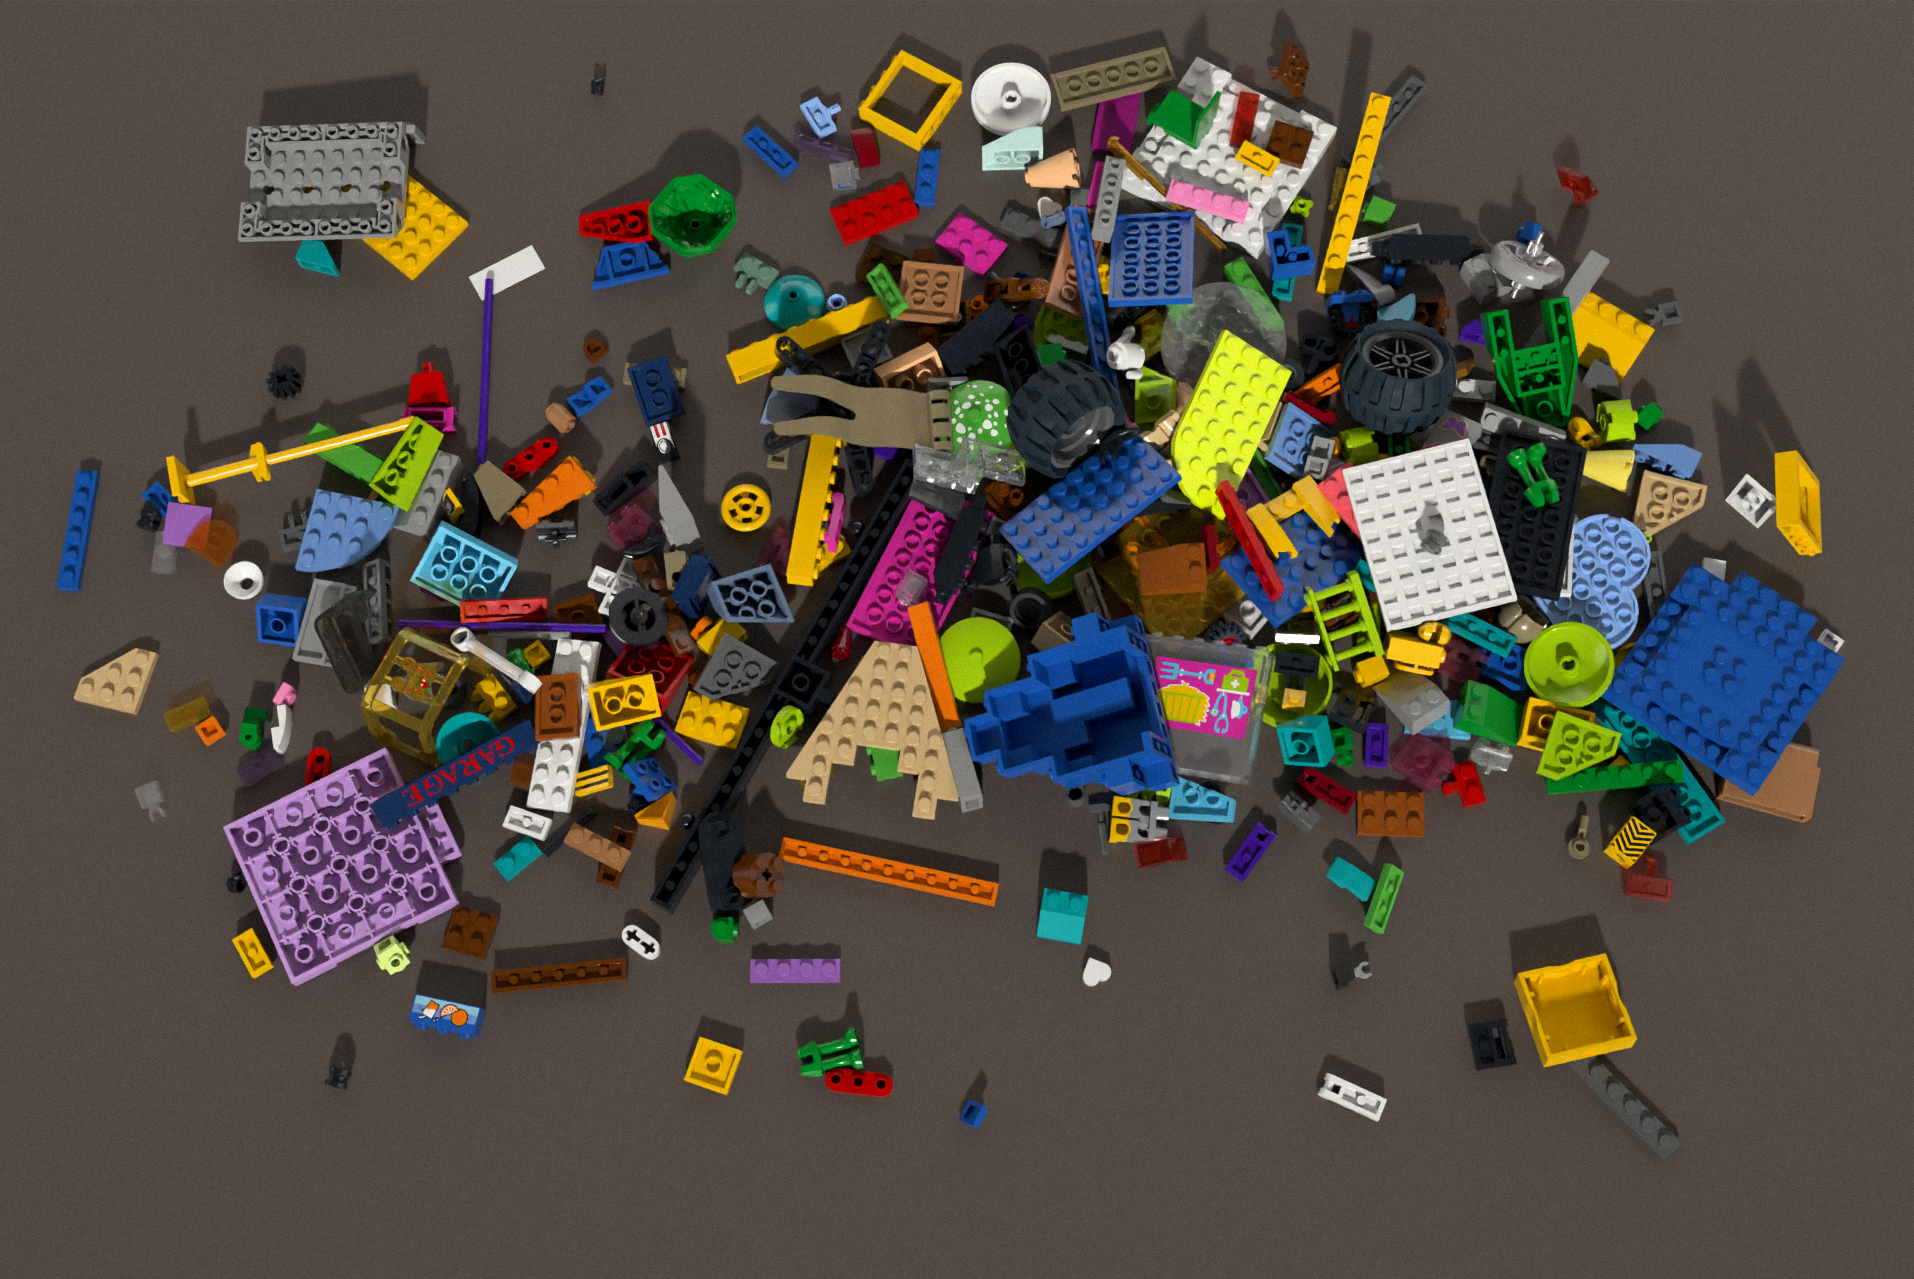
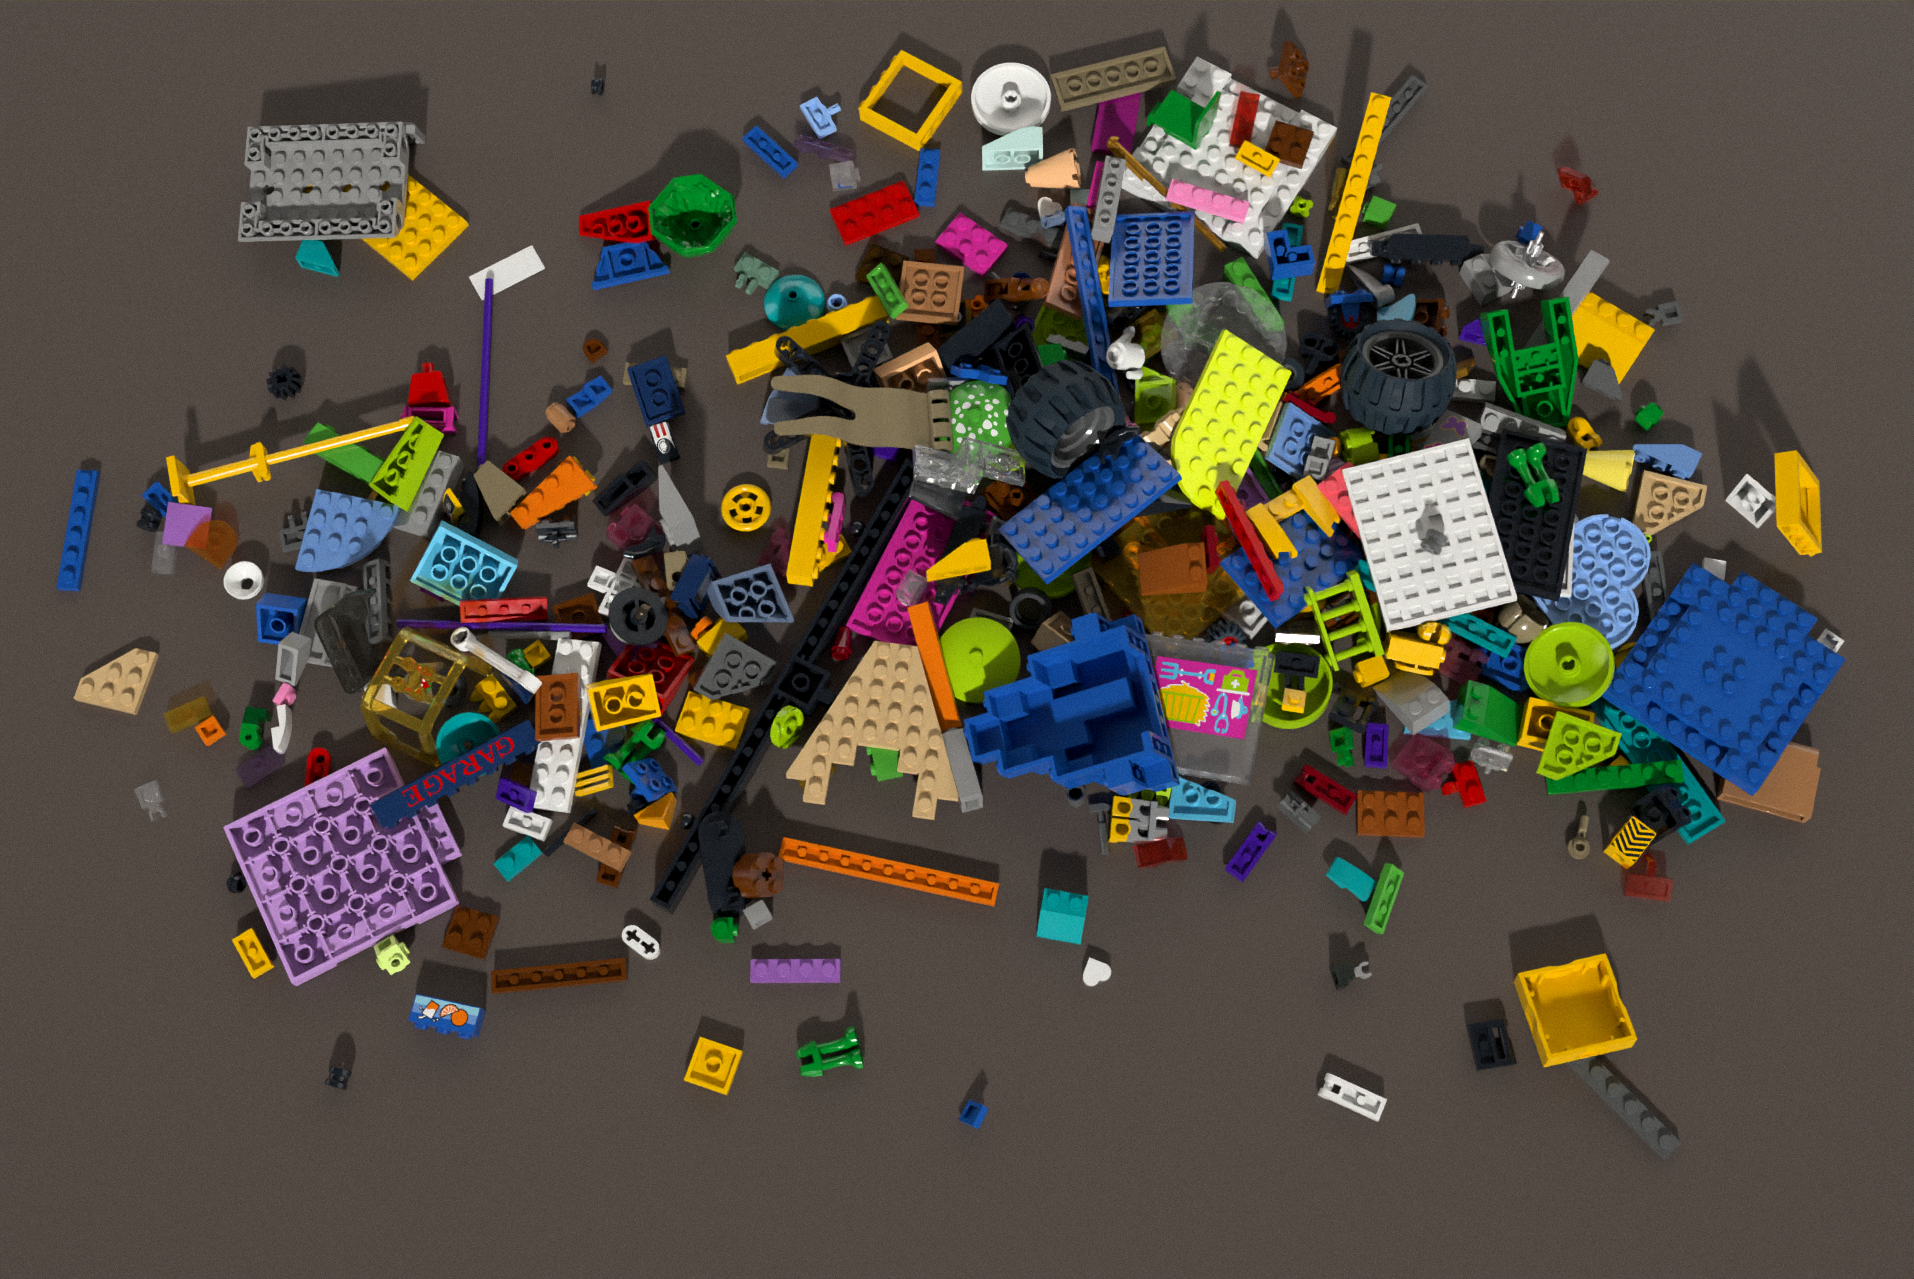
red plate [825,1068,893,1098] -> none
dark red slope [850,127,881,169] -> none
teal slope [1276,715,1335,767] -> none
lime brick [1596,399,1638,443] -> none
none -> light grey slope [275,632,311,686]
none -> dark purple plate [495,778,537,813]
none -> yellow slope [926,538,991,582]
none -> blue plate [950,363,1008,385]

